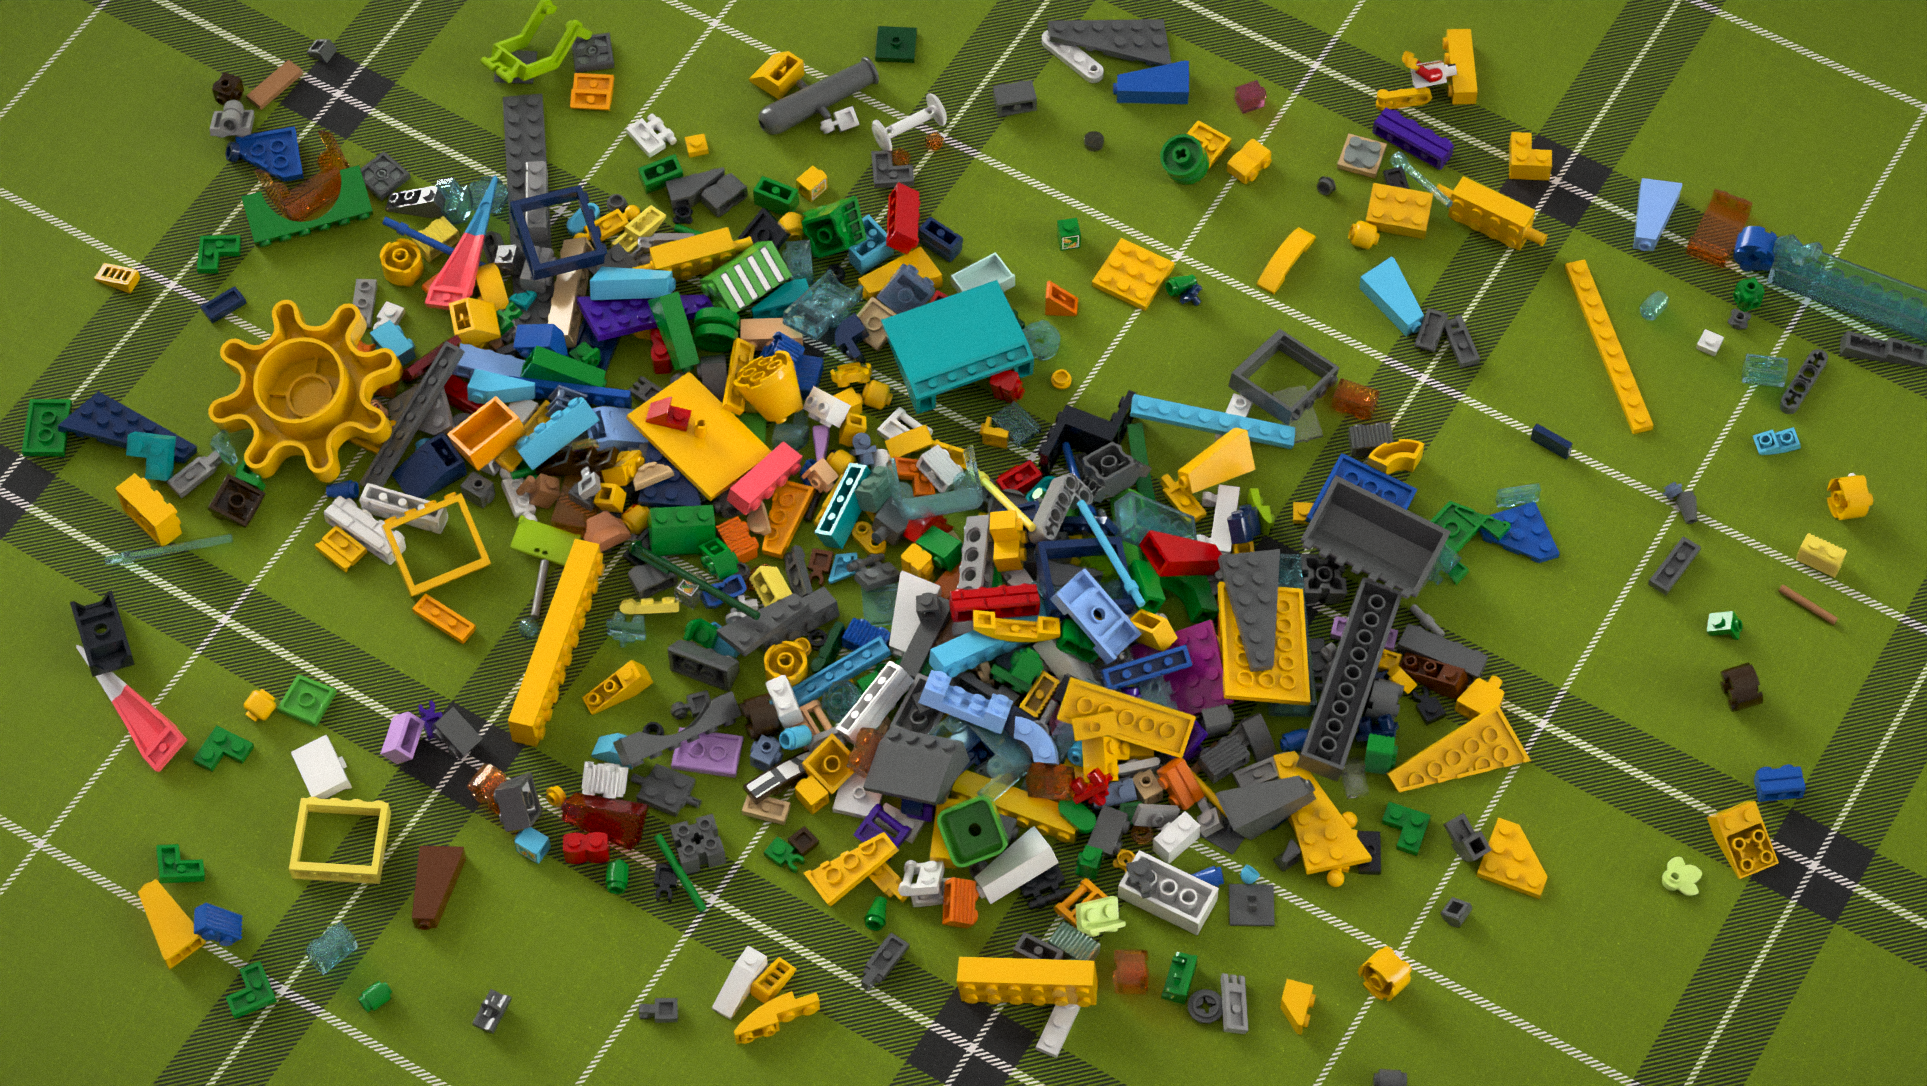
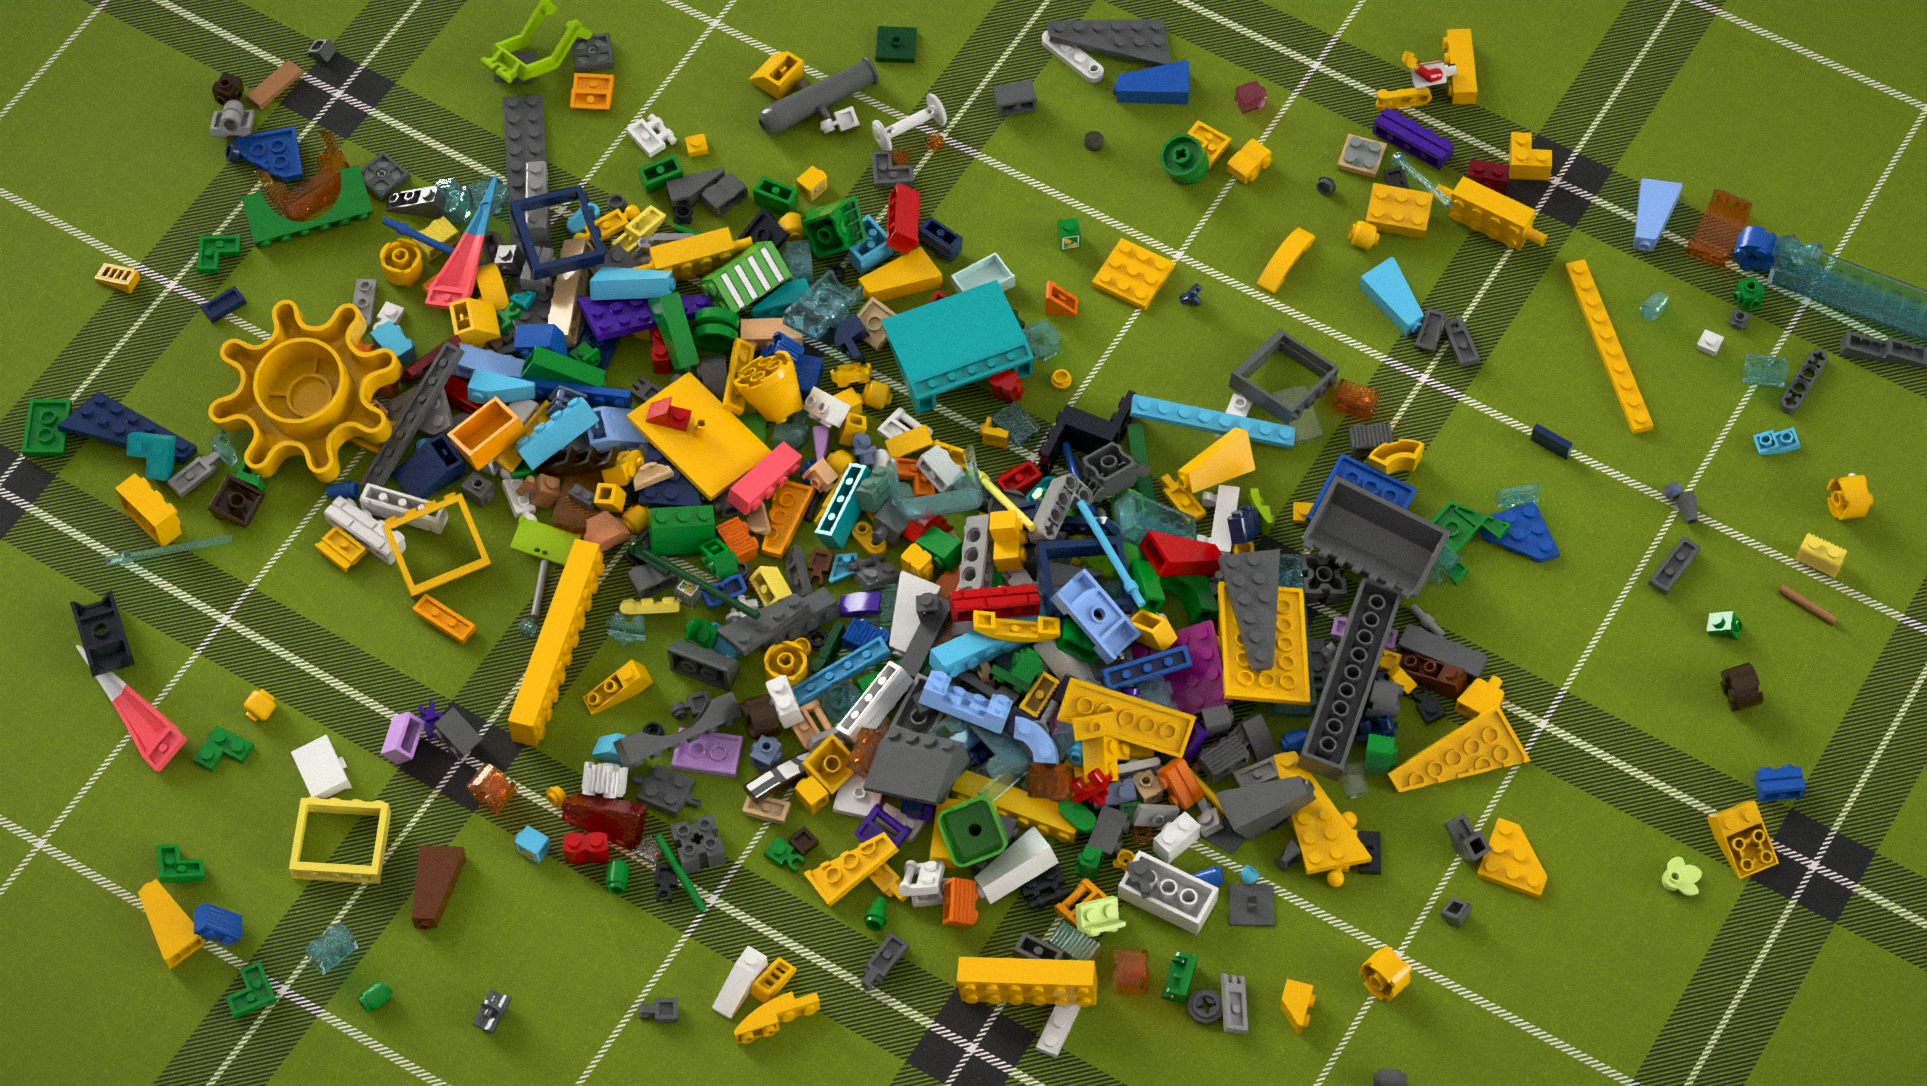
bright green tile [277,674,337,727] -> none
dark grey slope [494,772,542,832] -> none
clear yellow tile [571,438,599,452] -> none
light grey plate [578,466,601,500] -> none
medium azure brick [779,725,812,750] -> none
sand blue plate [877,263,935,314] -> none
green cone [1165,274,1197,297] -> none
green plate [1381,802,1431,856] -> none
none -> clear plate [635,835,662,865]
none -> dark purple slope [838,592,882,618]
none -> dark red brick [1466,159,1510,195]

